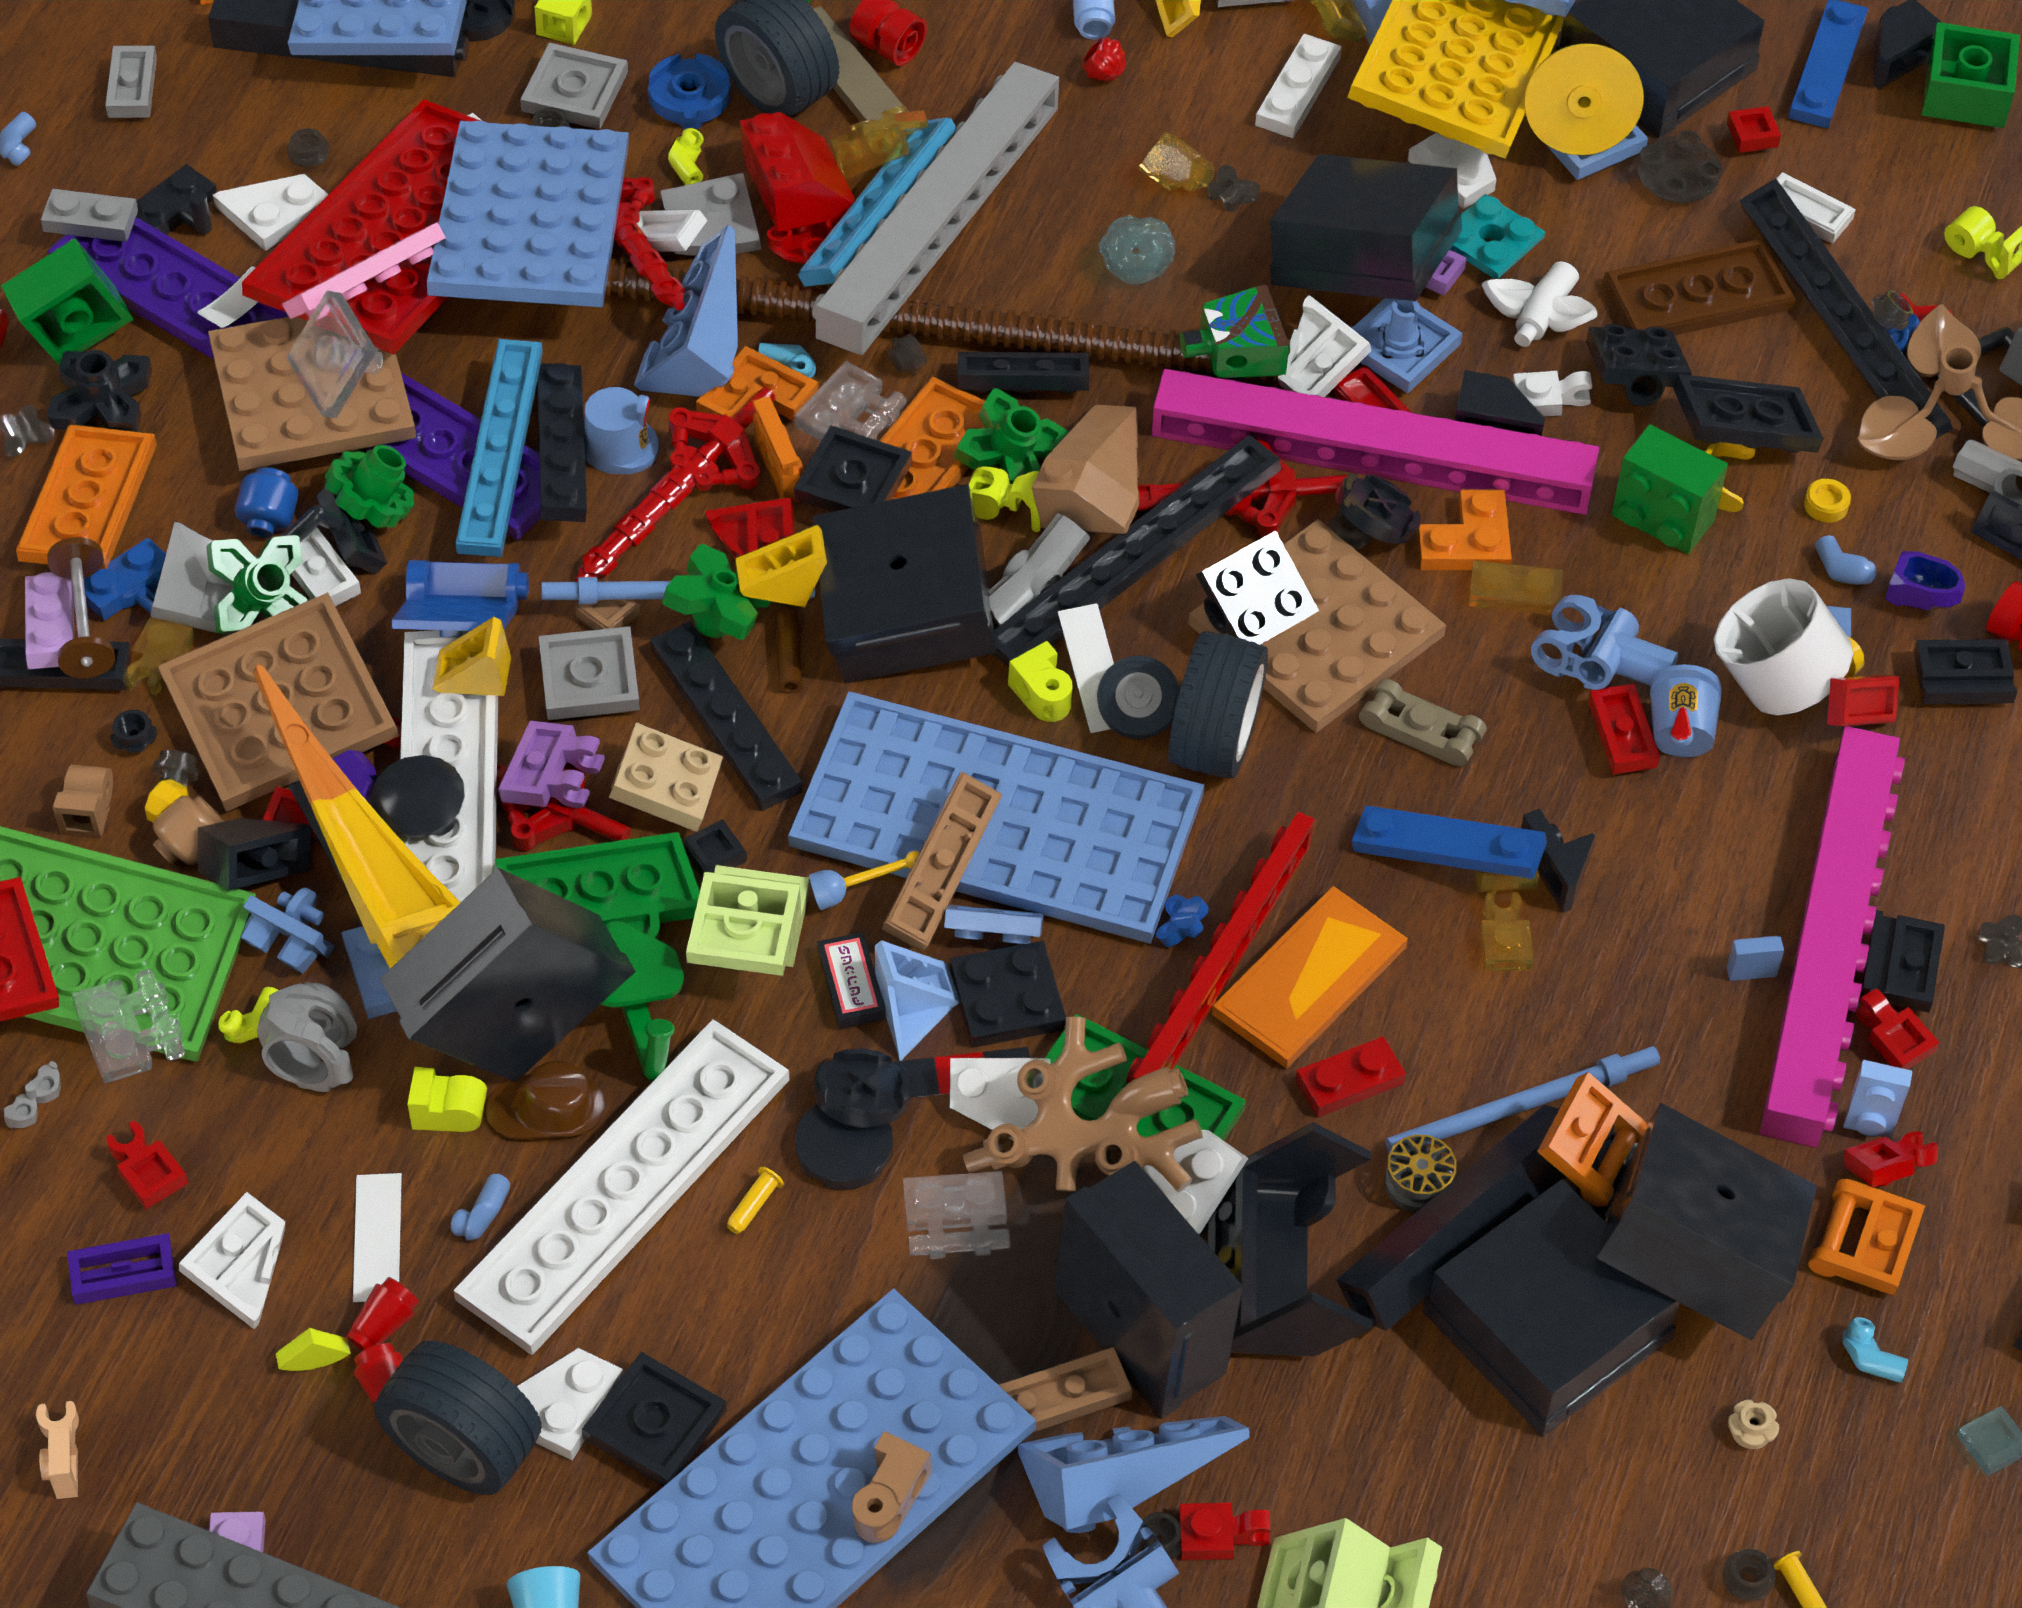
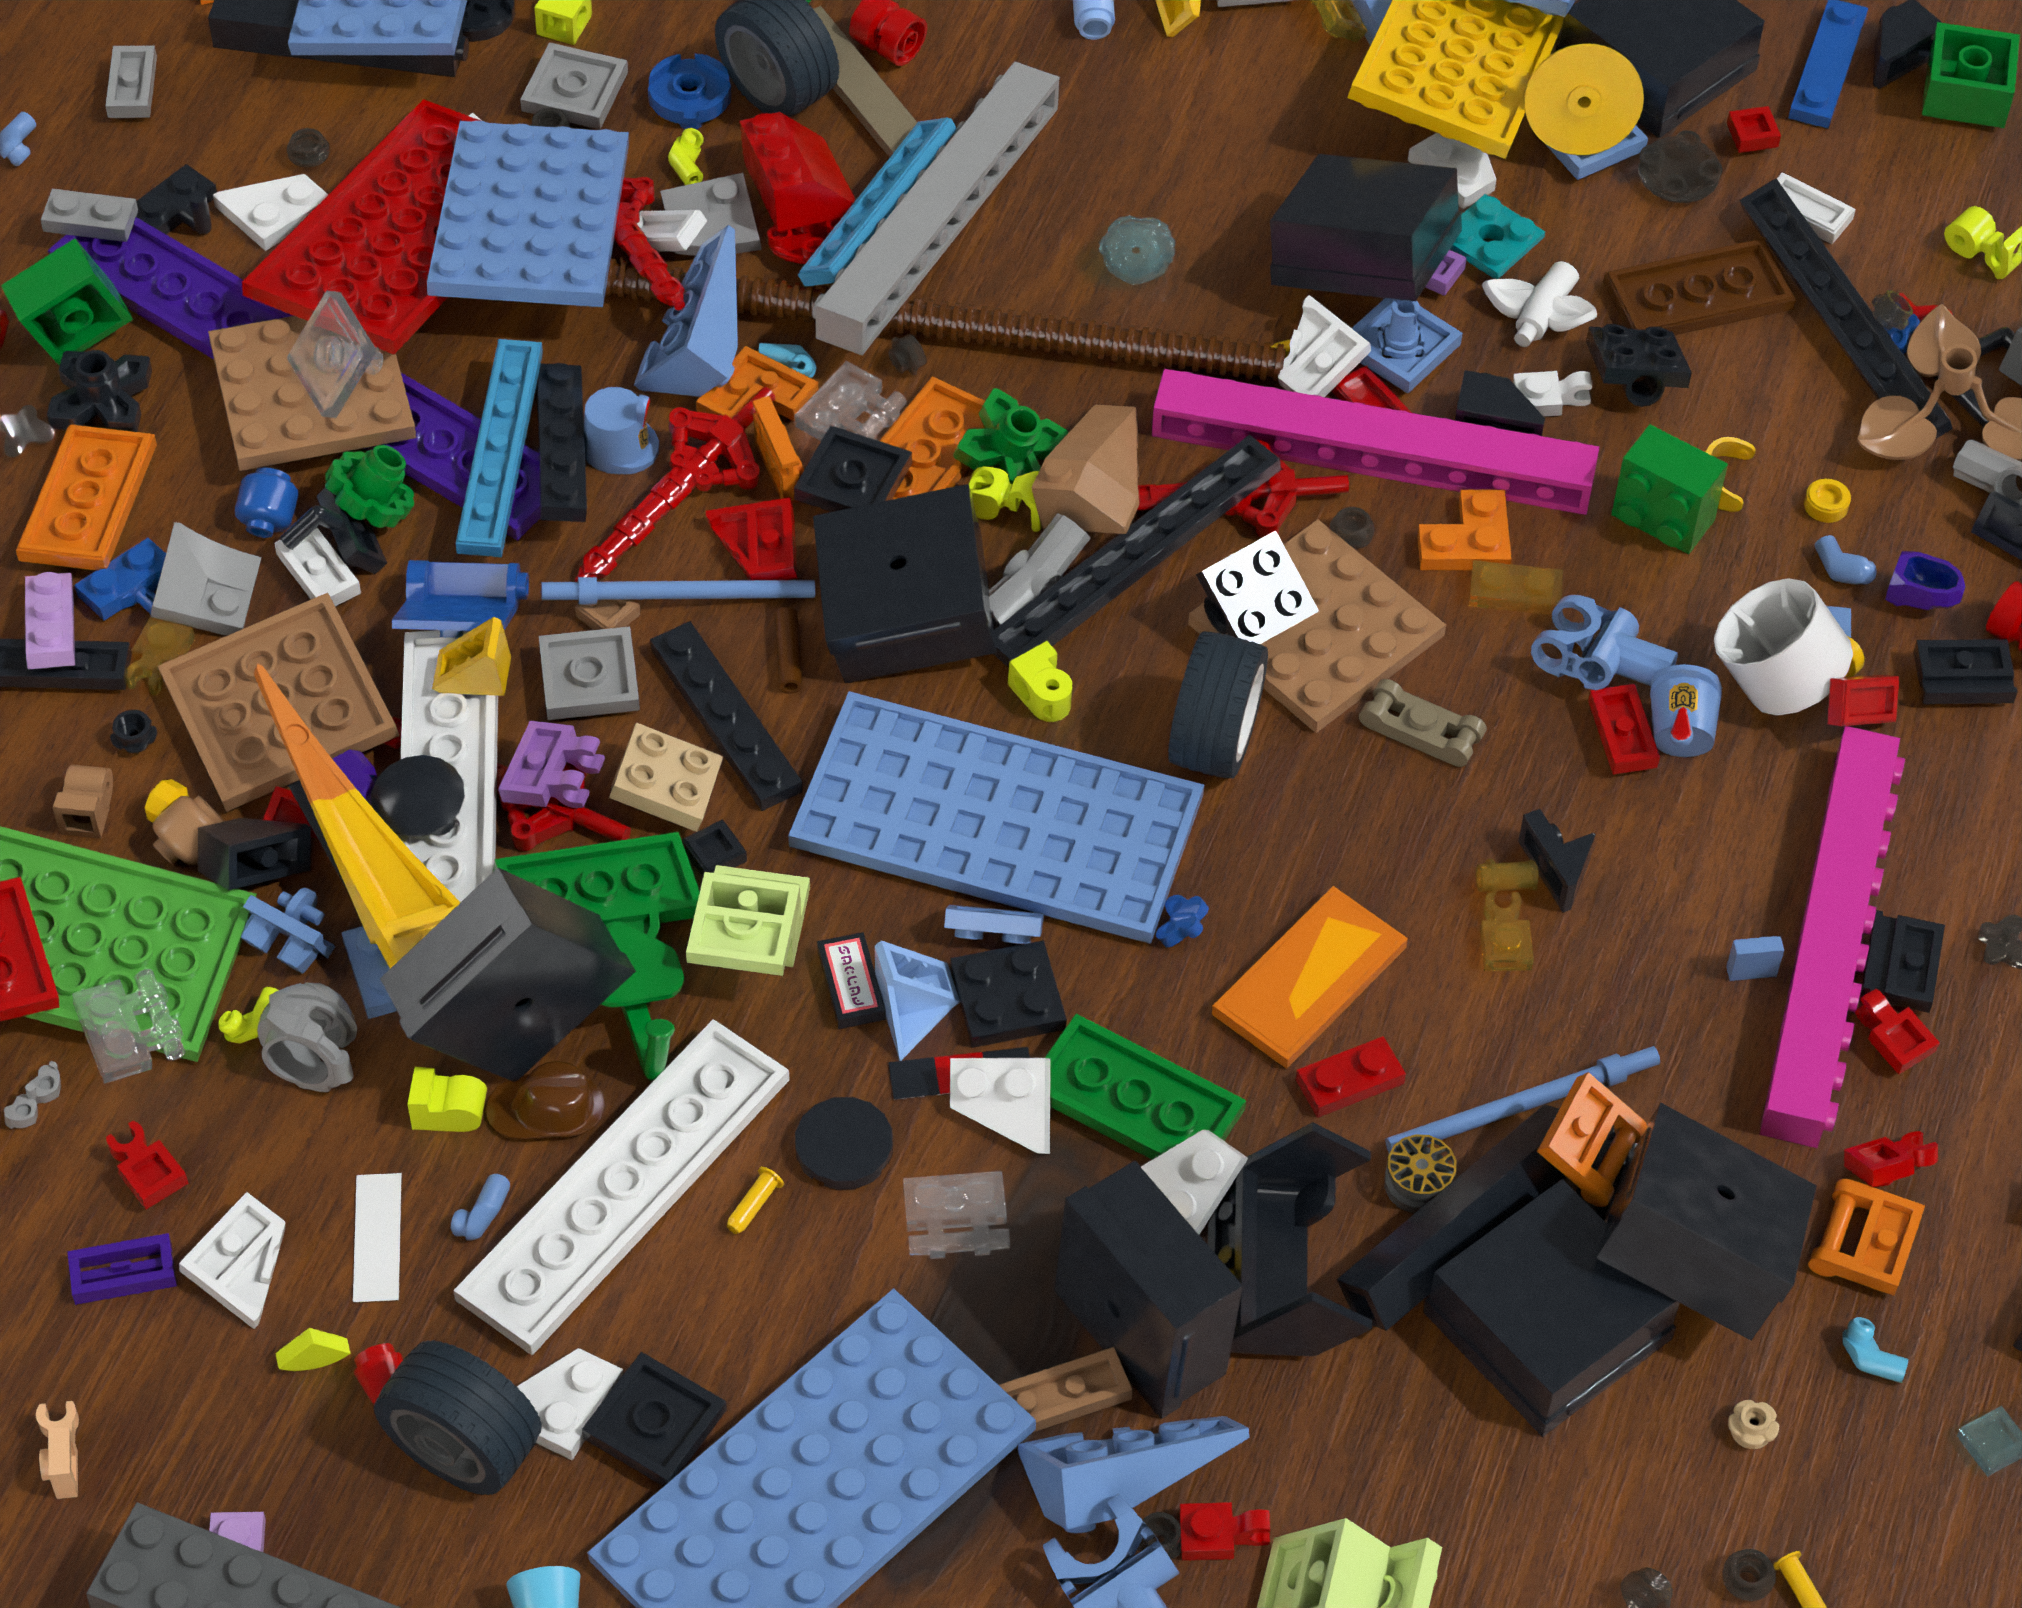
reddish brown axle [47,537,115,678] -> none
clear smoke plate [151,750,200,787] -> none
white sticker [197,267,258,328] -> none
plant [206,535,307,634] -> none
bright pink plate [282,222,446,320] -> none
red cone [346,1277,419,1351] -> none
green plant [662,544,772,640] -> none
yellow slope [736,525,827,607] -> none
hinge [809,851,919,911] -> none
black tile [813,1048,913,1128] -> none
clear yellow bracket [831,106,929,179] -> none
medium nougat leg [852,1431,932,1543] -> none
medium nougat plate [881,771,1003,952] -> none
black plate [958,352,1090,393] -> none
medium nougat plant [963,1017,1203,1192] -> none
white sticker [1058,603,1114,733] -> none
red piece [1082,37,1126,82] -> none
black wheel [1097,655,1180,739] -> none
red plate [1126,812,1315,1084] -> none
clear yellow rock [1138,131,1214,191] -> none
green torso [1180,284,1289,378] -> none
clear smoke piece [1207,165,1260,212] -> none
white plate [1255,34,1342,139] -> none
black tile [1335,473,1421,544] -> none
blue plate [1351,806,1547,879] -> none
black plate [1673,374,1824,453] -> none
light blue plate [1843,1060,1912,1138] -> none

